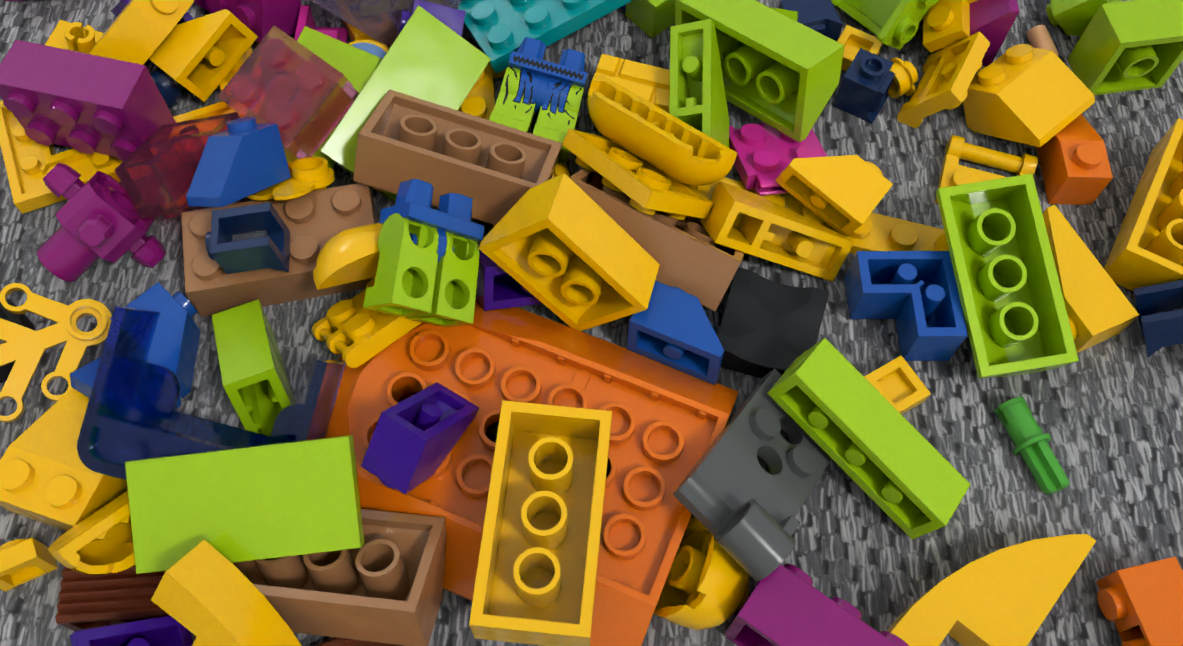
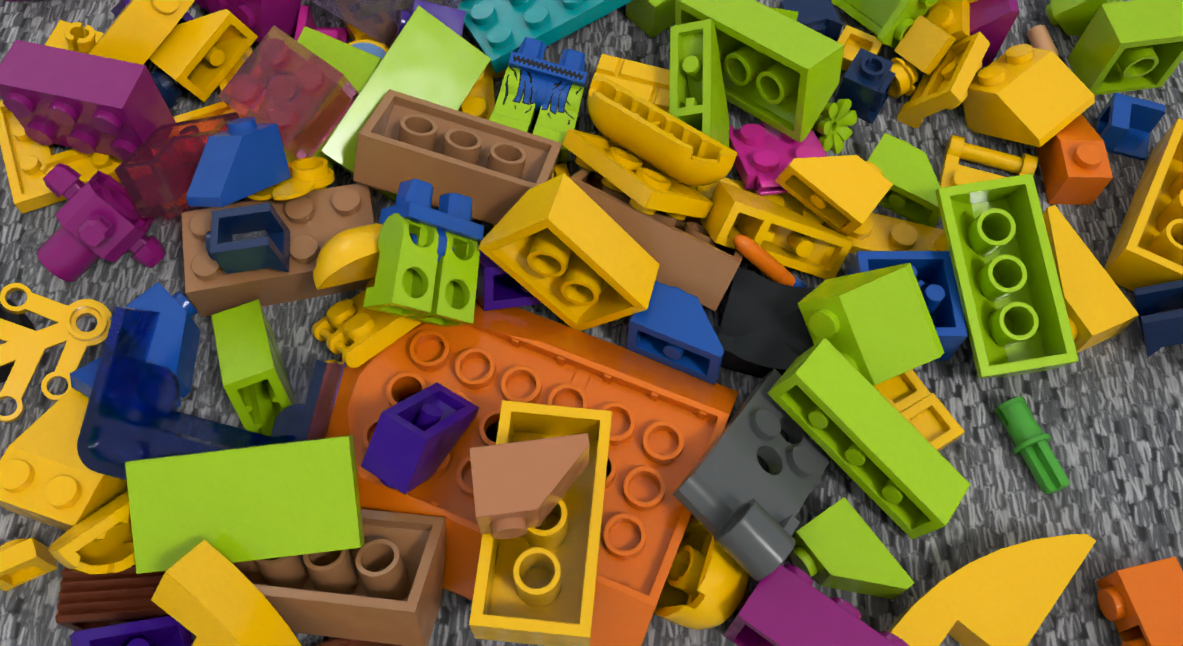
none -> nougat slope [469,433,590,539]
none -> orange piece [733,234,807,288]
none -> lime slope [789,497,915,600]
none -> lime slope [797,263,945,386]
none -> lime plant [812,99,857,155]
none -> lime slope [867,132,941,227]
none -> yellow tile [894,14,956,75]
none -> yellow plate [900,393,965,452]
none -> blue panel [1096,93,1166,161]

